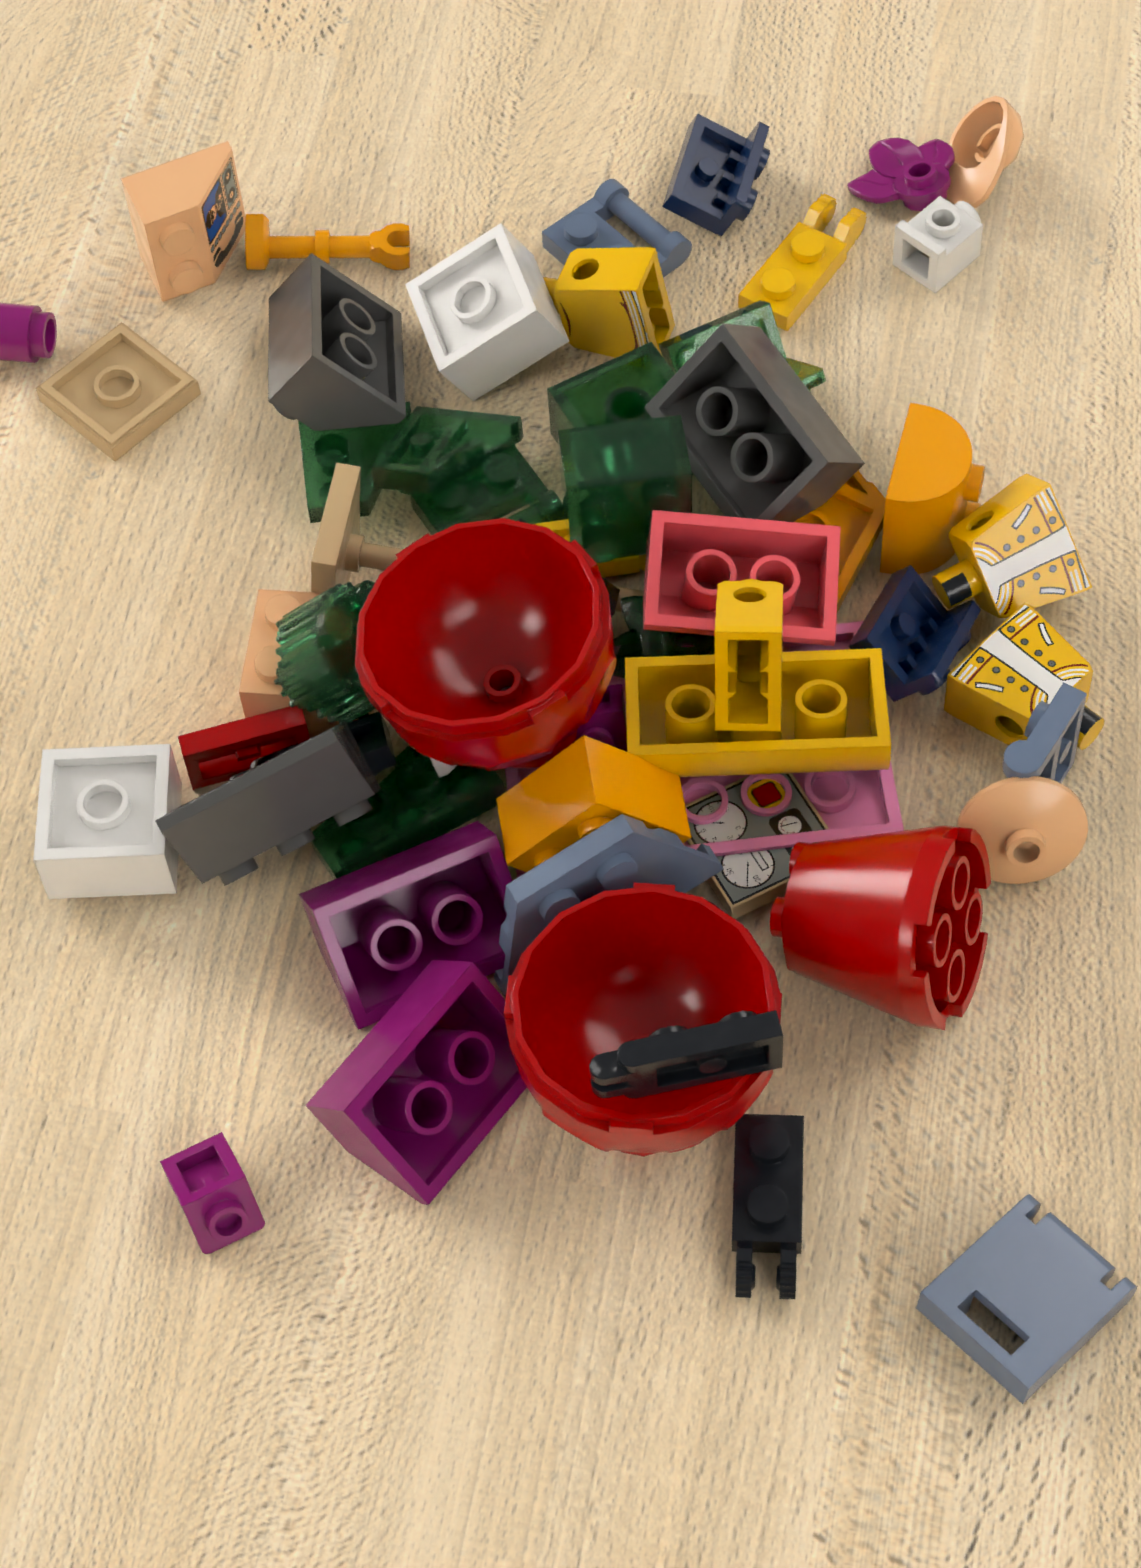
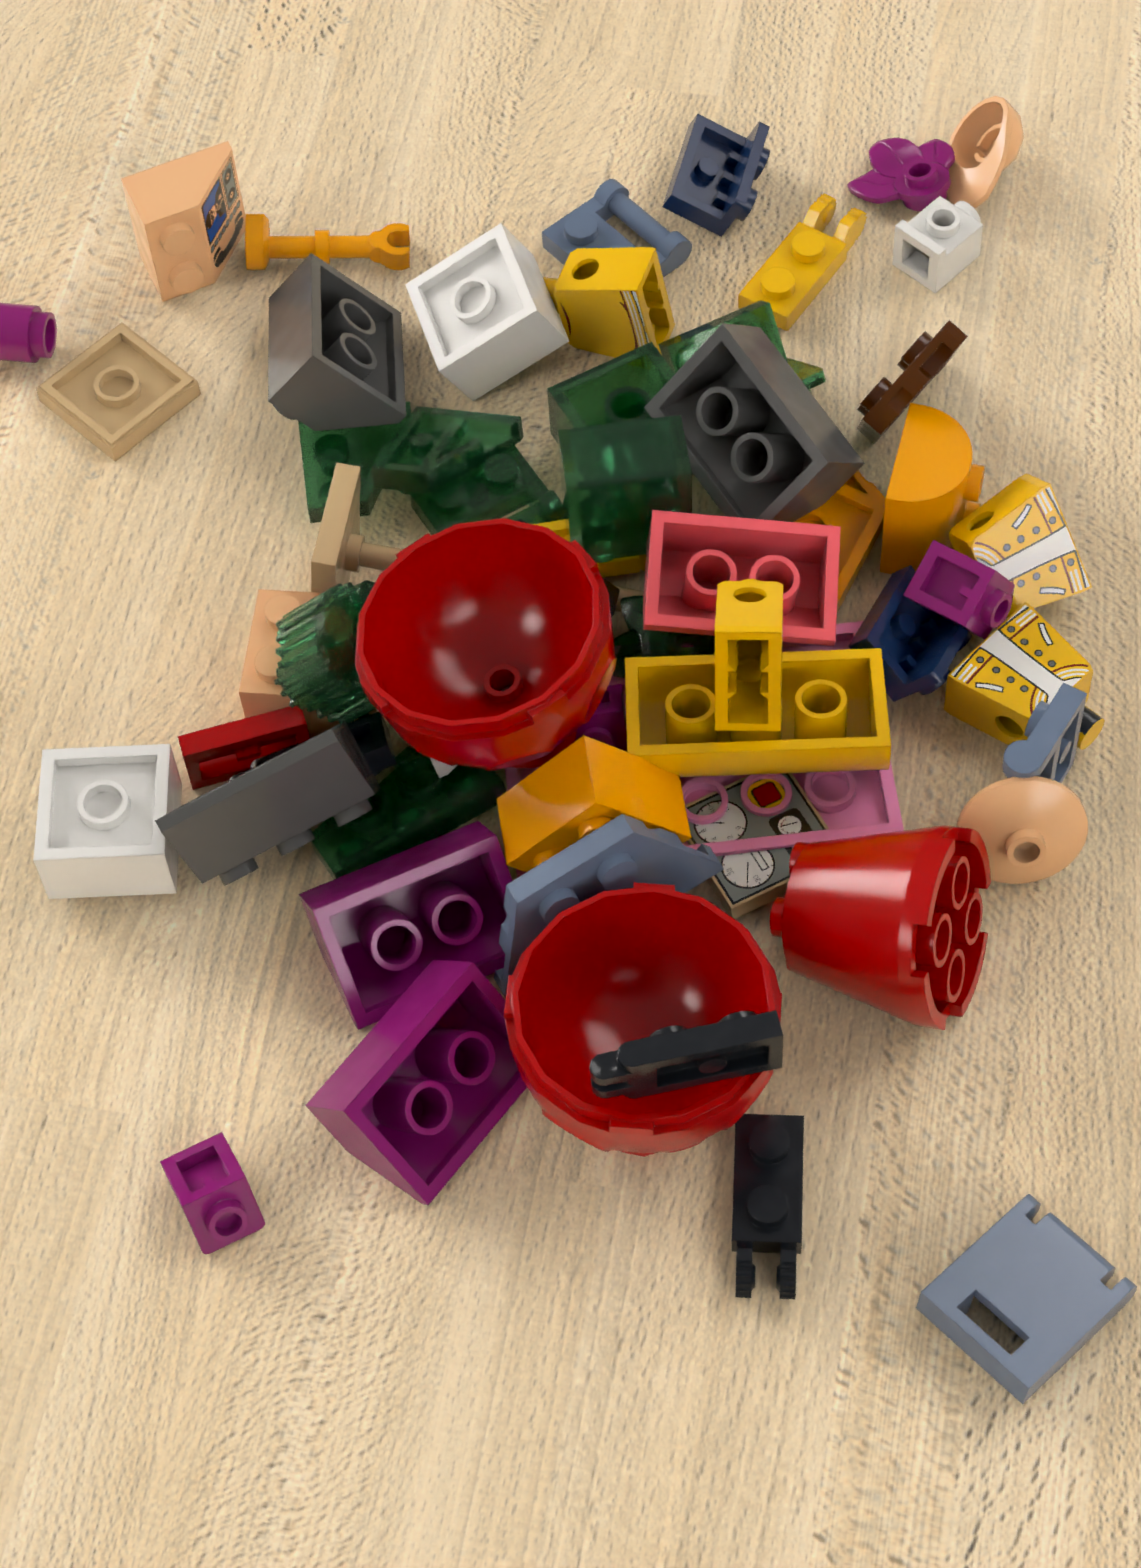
none -> reddish brown wing [857,320,968,444]
none -> magenta bracket [903,540,1015,640]

